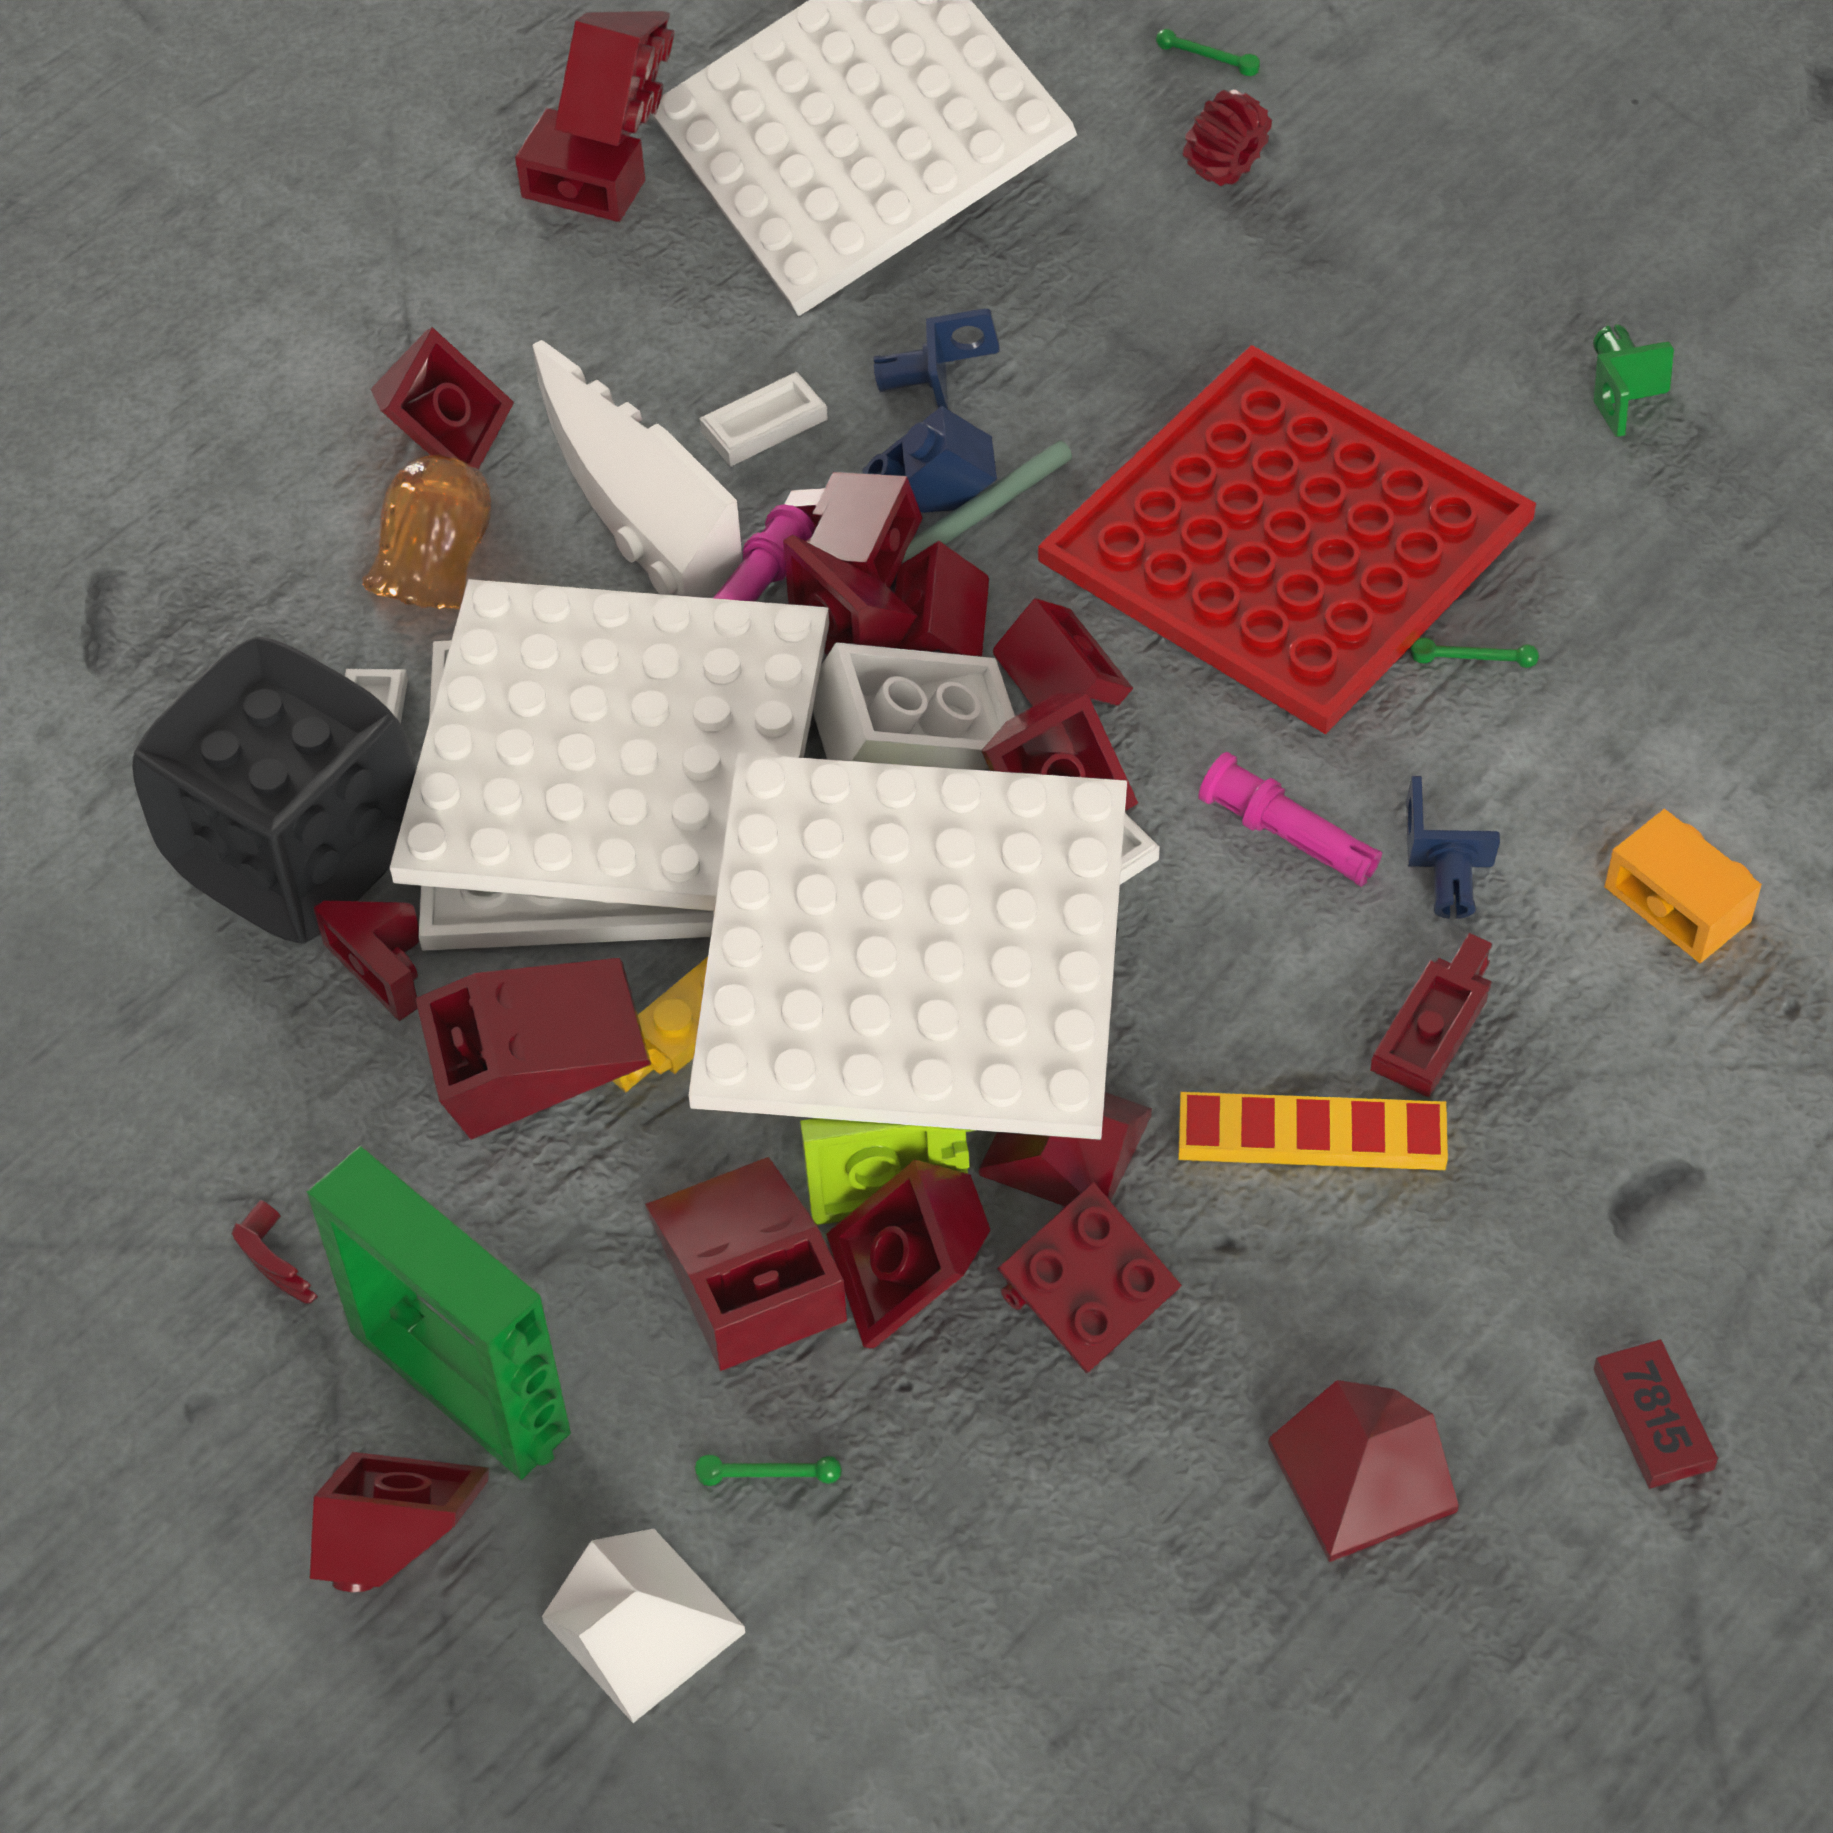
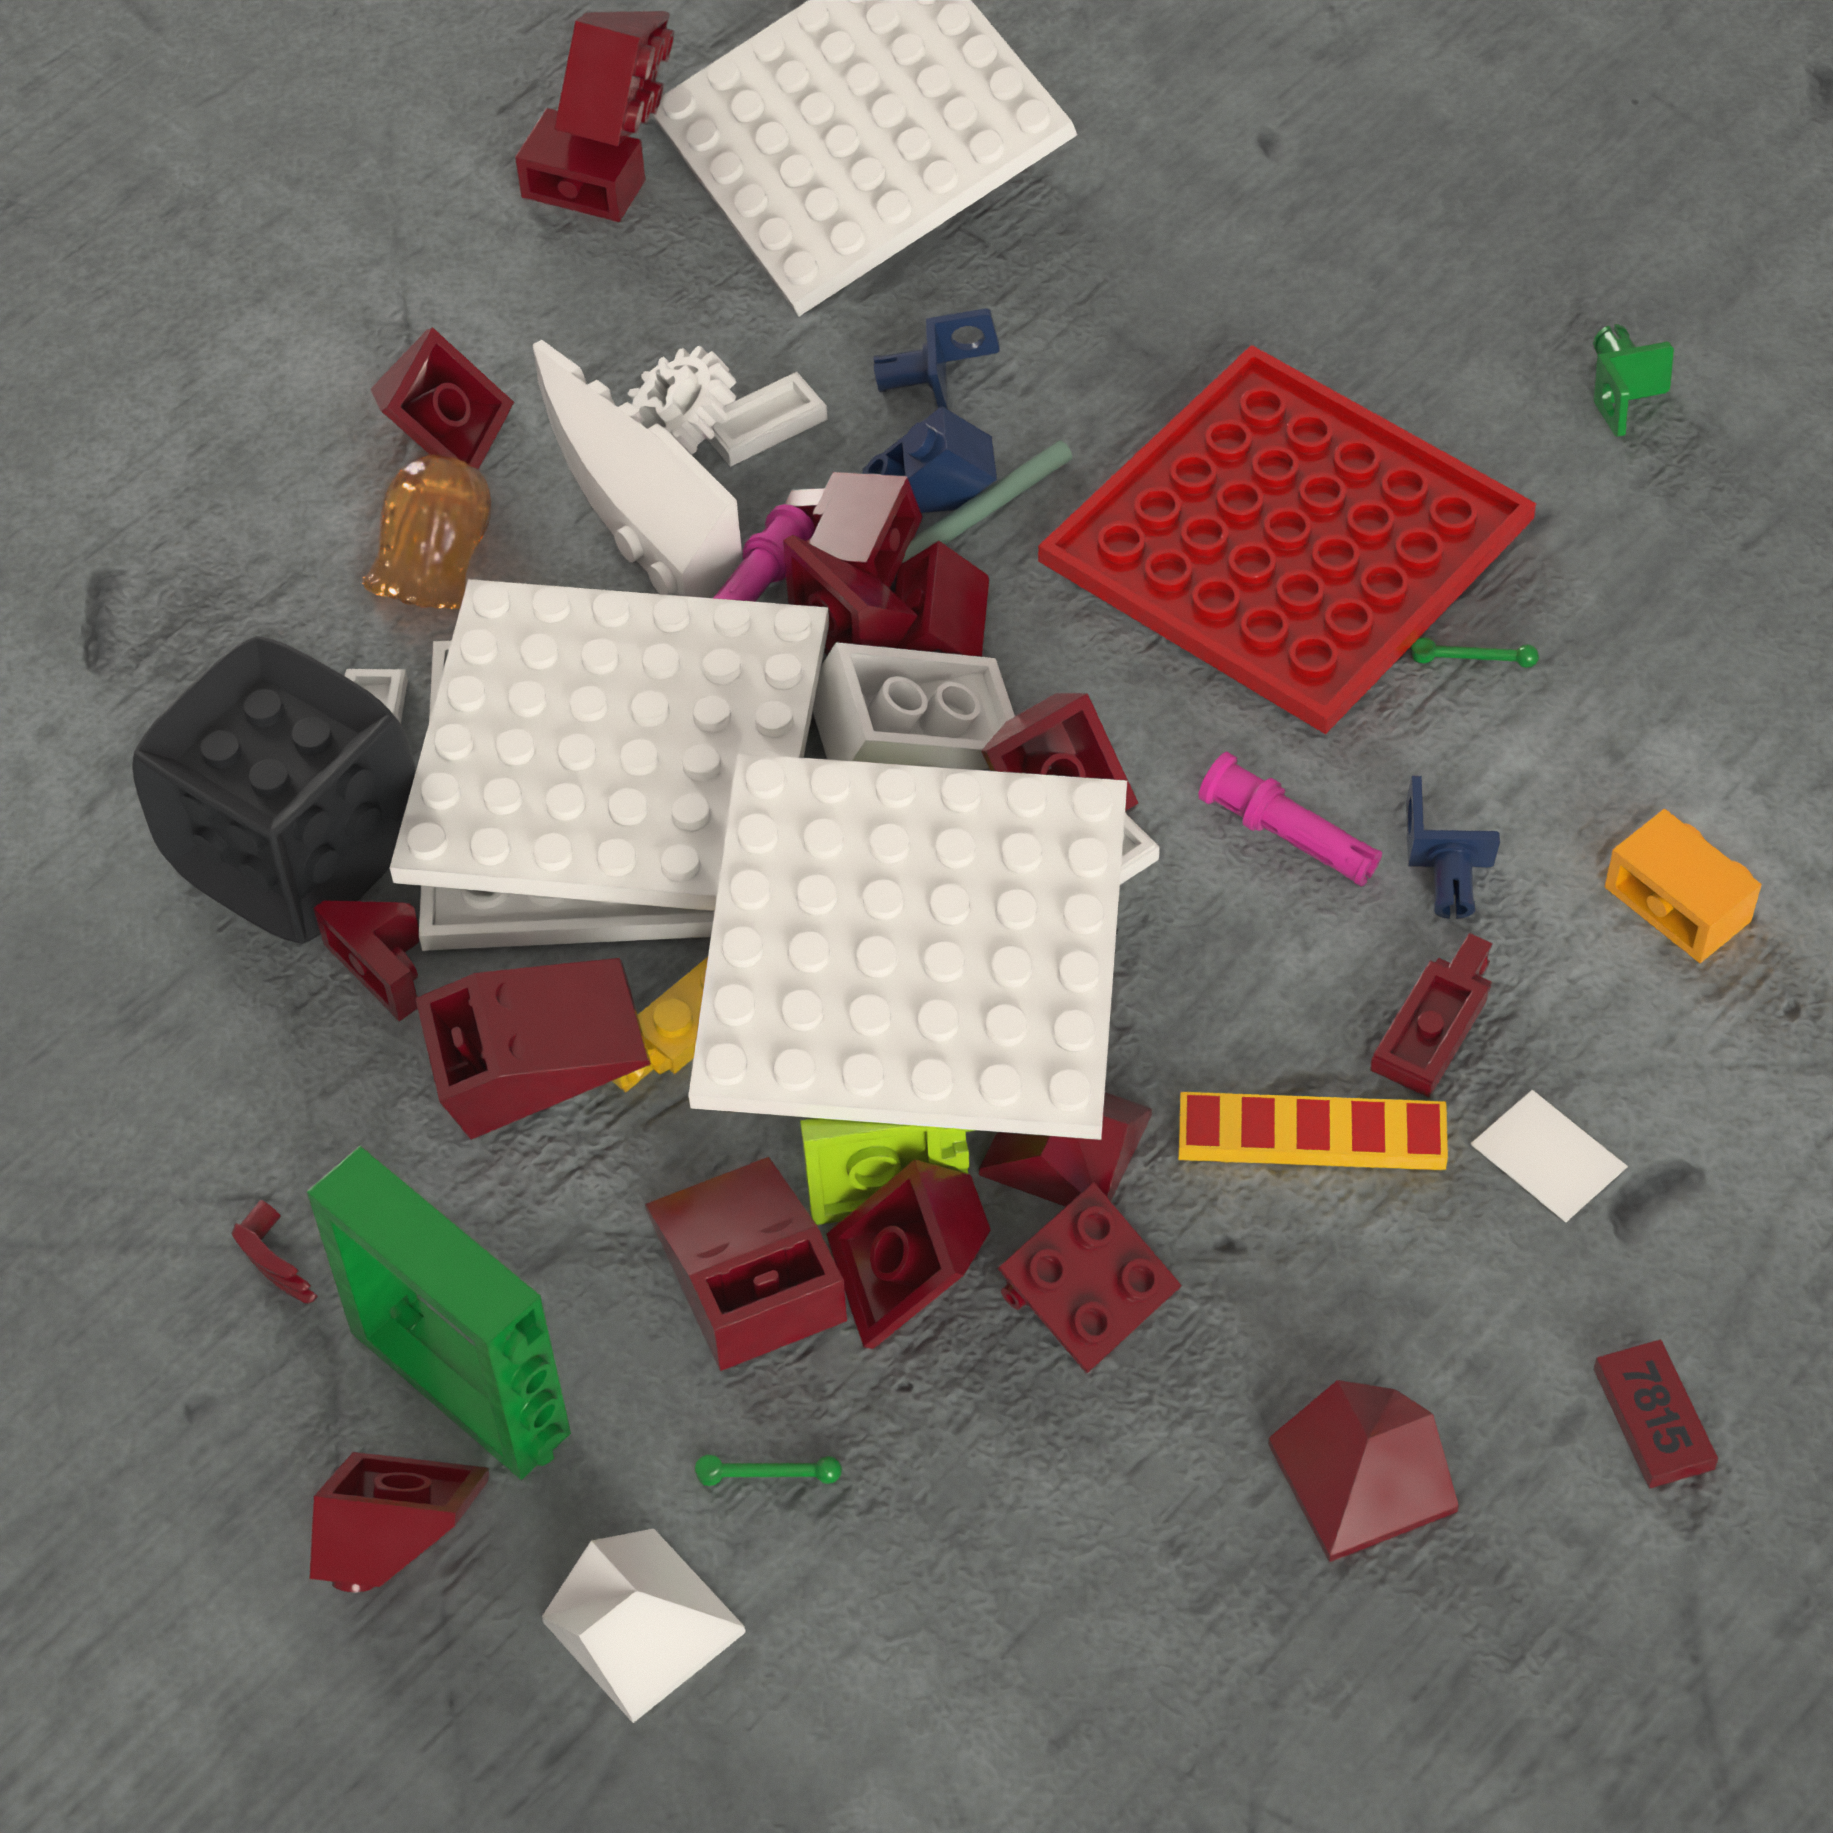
dark red panel [993,598,1133,706] -> none
green hinge [1156,29,1260,76] -> none
dark red gear [1183,89,1272,186] -> none
none -> white gear [628,346,736,454]
none -> white sticker [1470,1090,1628,1222]

